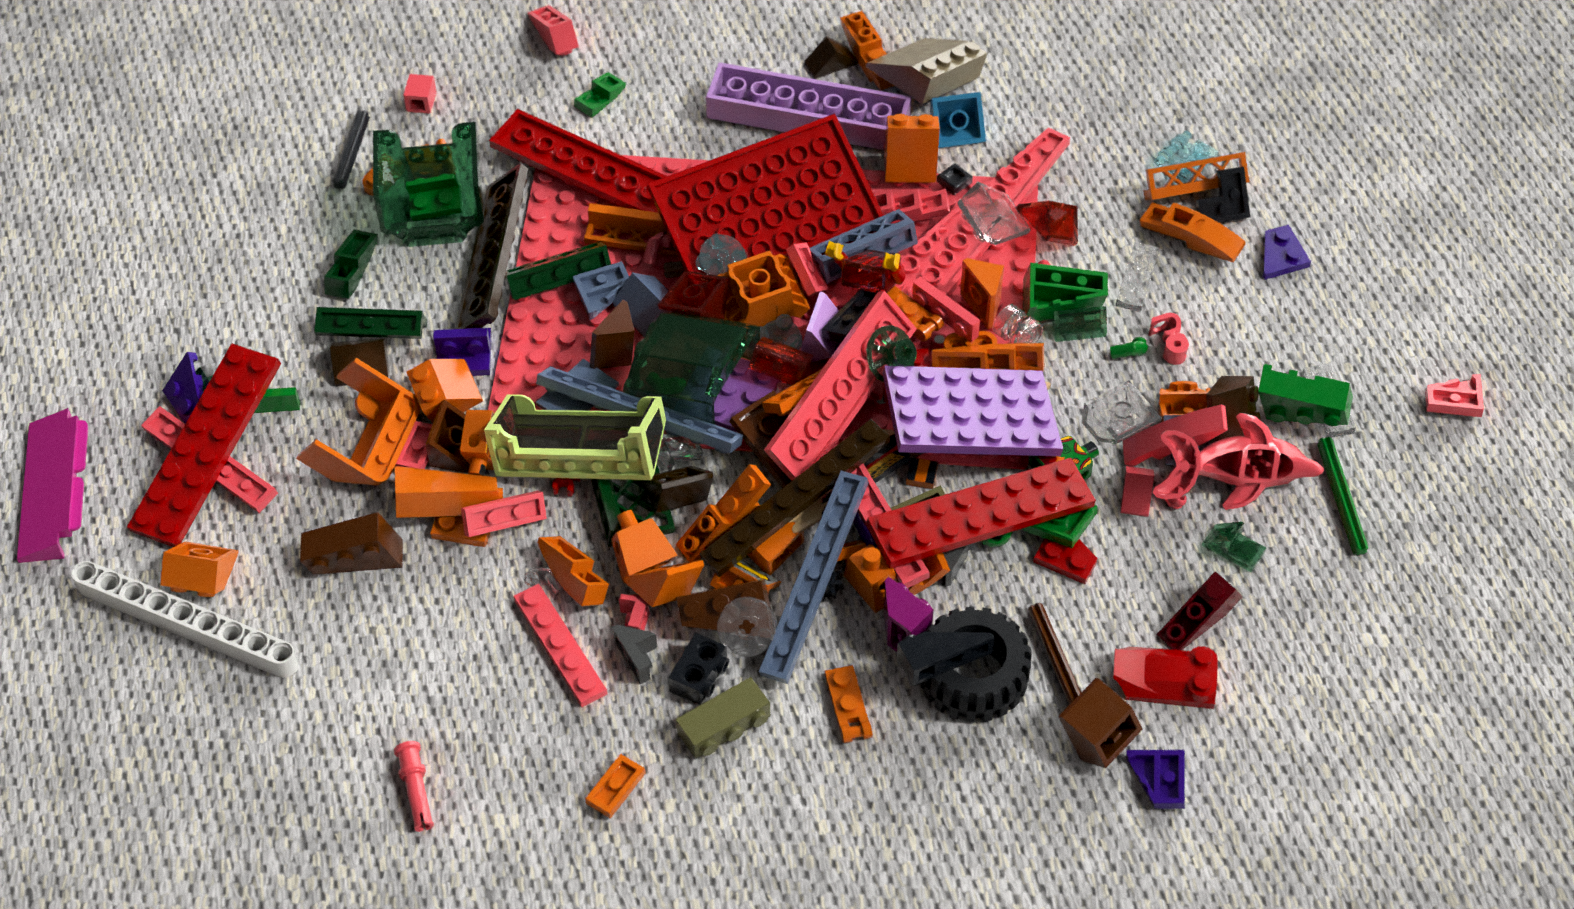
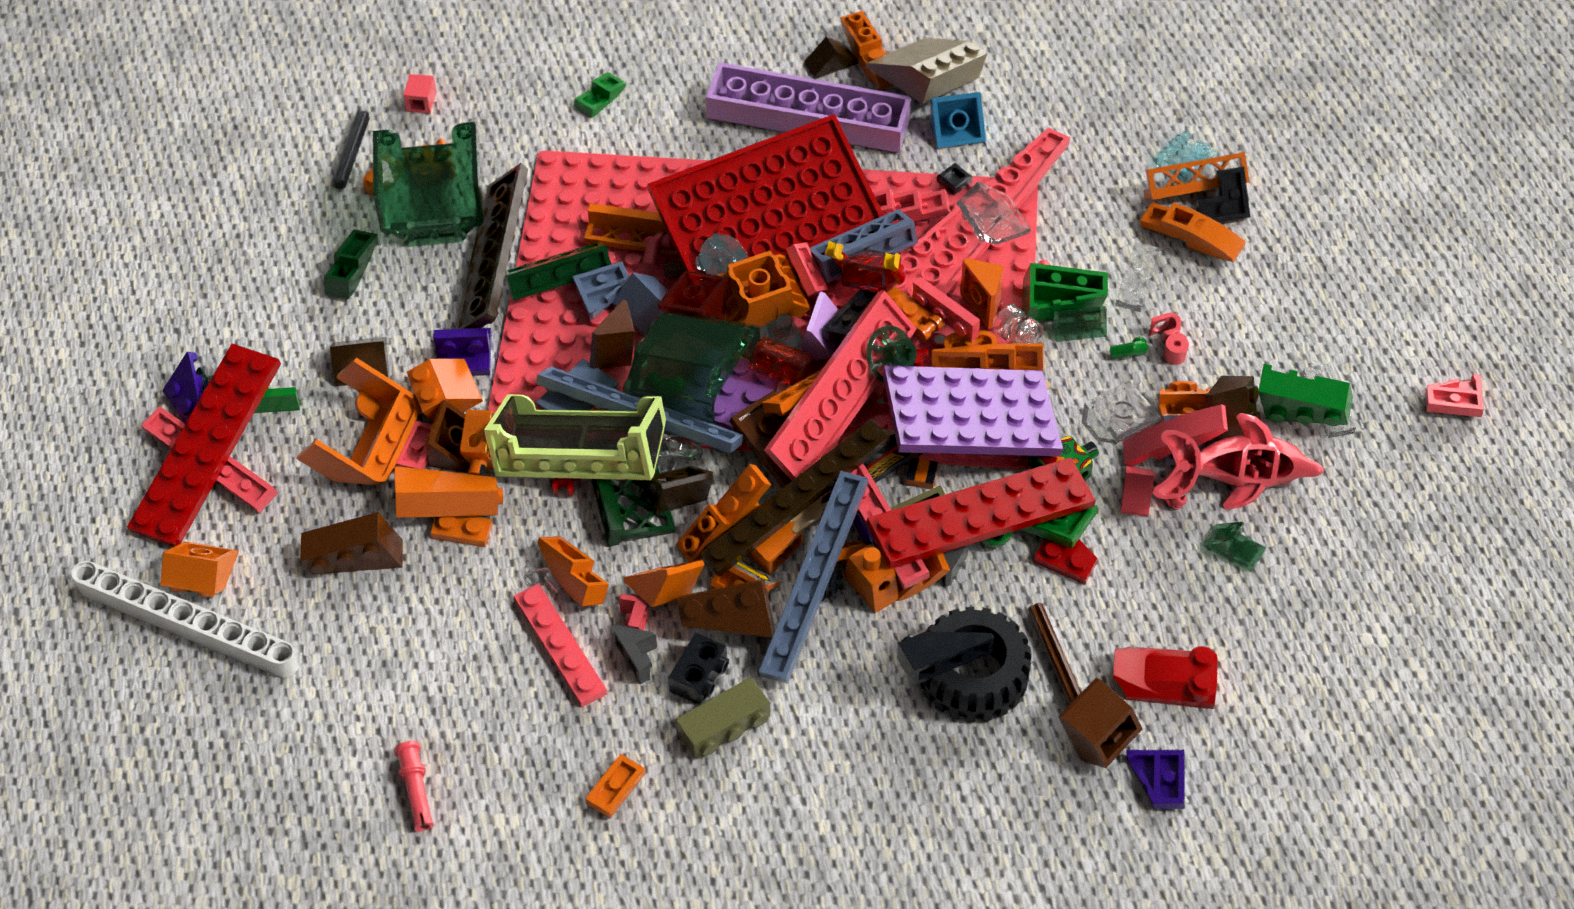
dark pink slope [17,408,89,563] -> none
dark green fence [314,307,427,339] -> none
green bracket [405,174,463,221] -> none
coral plate [461,490,547,537] -> none
red plate [489,109,667,213] -> none
coral slope [527,5,579,56] -> none
orange torso [611,510,677,583] -> none
clear plate [717,597,777,657] -> none
orange plate [825,665,873,743] -> none
orange slope [884,114,940,183] -> none
magenta slope [884,577,934,652] -> none
clear red slope [1015,200,1078,246] -> none
dark red slope [1156,571,1243,650] -> none
dark purple wing [1263,224,1311,280] -> none
green axle [1317,437,1368,555] -> none

